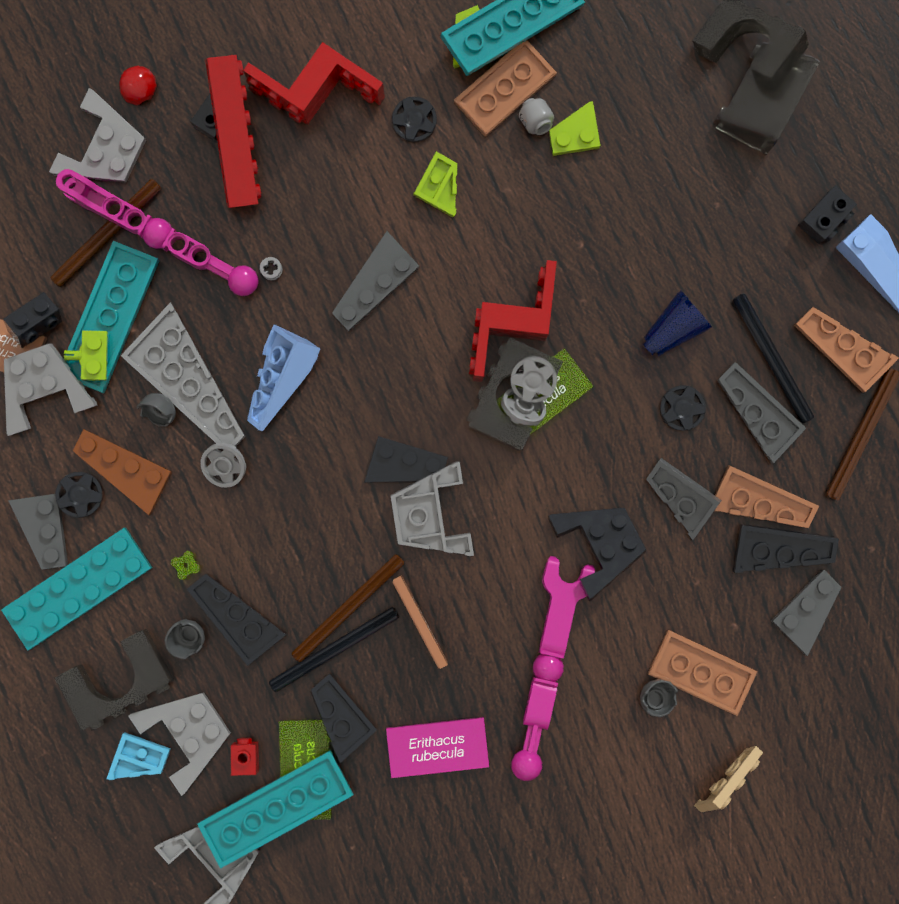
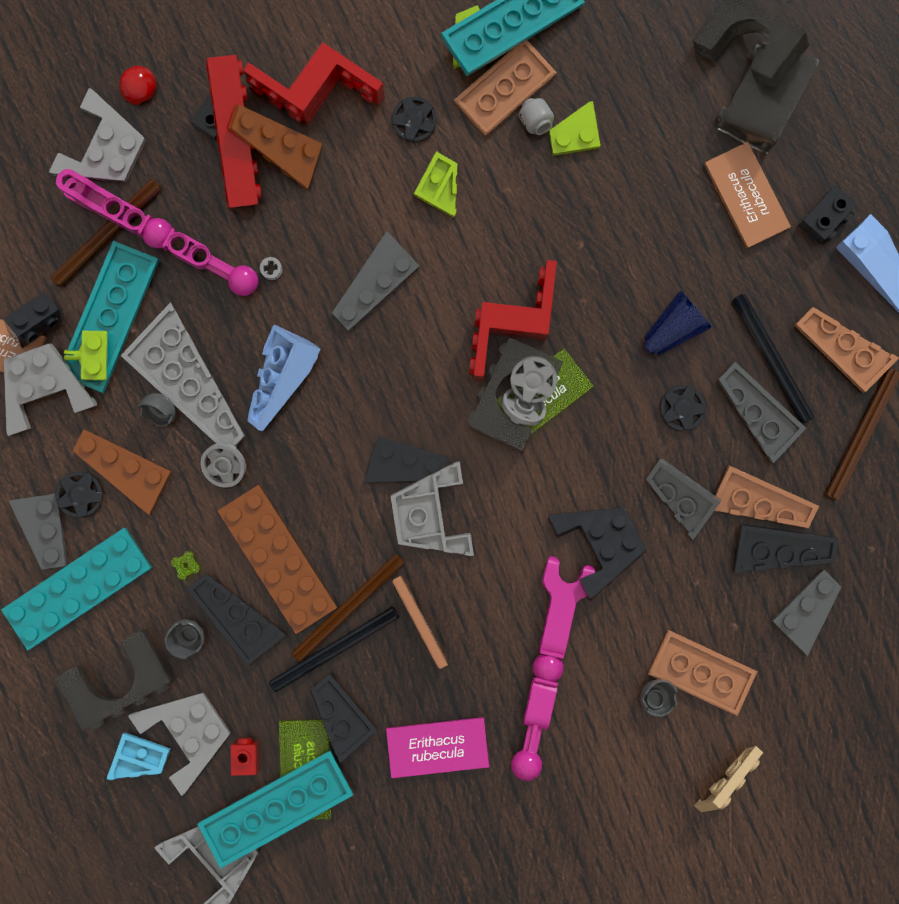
none -> dark orange plate [218,485,338,634]
none -> dark orange wing [228,105,322,189]
none -> nougat tile [704,142,791,249]

